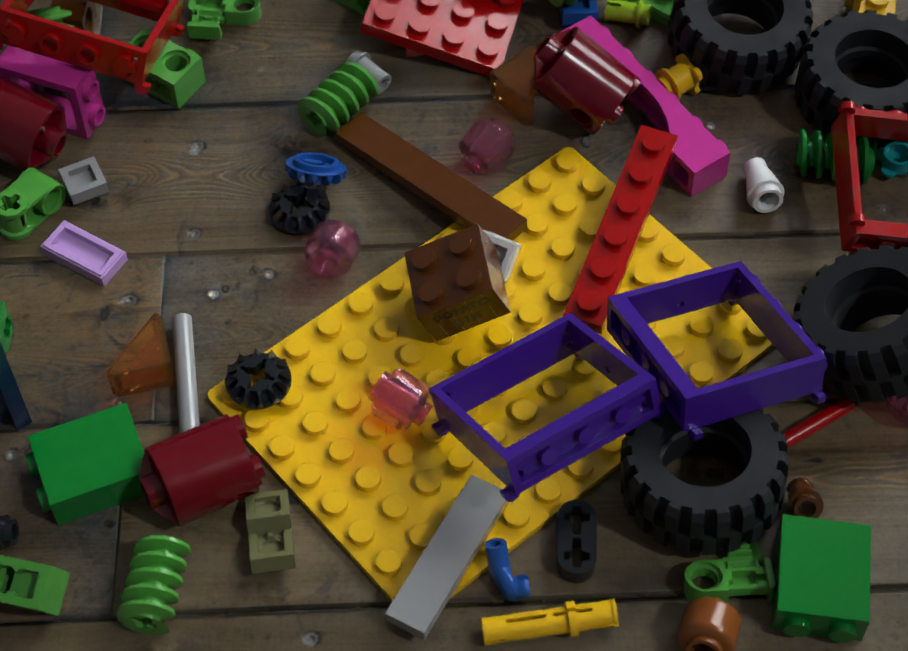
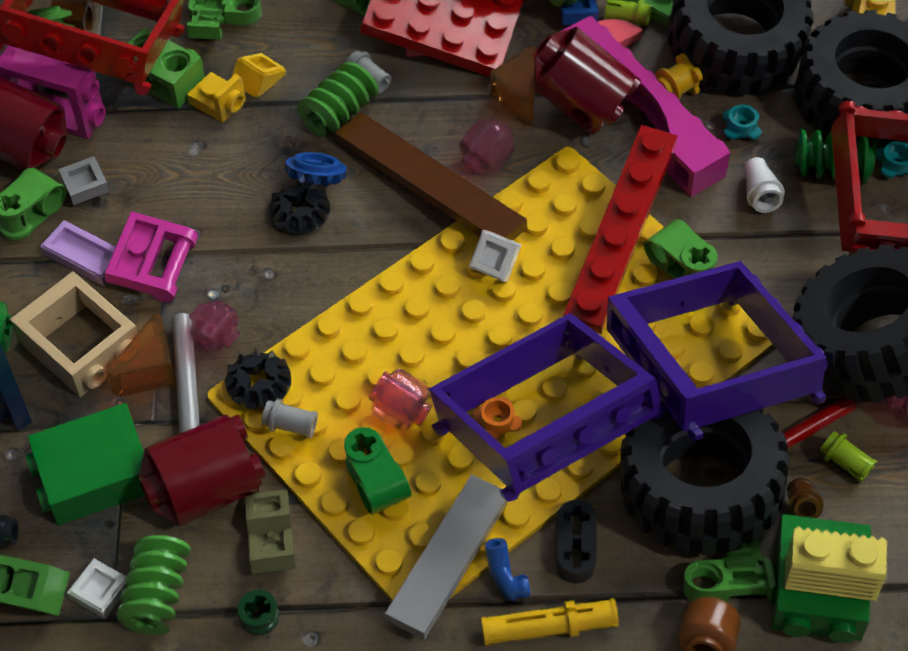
clear pink head [304,220,361,278] -> none
reddish brown brick [404,223,511,341] -> none
none -> tan window [10,271,142,397]
none -> white tile [67,558,126,619]
none -> dark pink plate [105,211,198,303]
none -> yellow bracket [187,72,246,123]
none -> clear pink gear [189,300,241,351]
none -> yellow slope [232,53,287,98]
none -> dark green bush [238,590,279,635]
none -> light grey pin [262,399,318,438]
none -> green piece [344,427,412,515]
none -> orange plate [473,397,522,440]
none -> coral tile [598,19,643,48]
none -> bright green piece [644,219,718,279]
none -> teal plate [722,104,761,140]
none -> light yellow brick [784,526,887,601]
none -> lime pin [820,431,877,483]

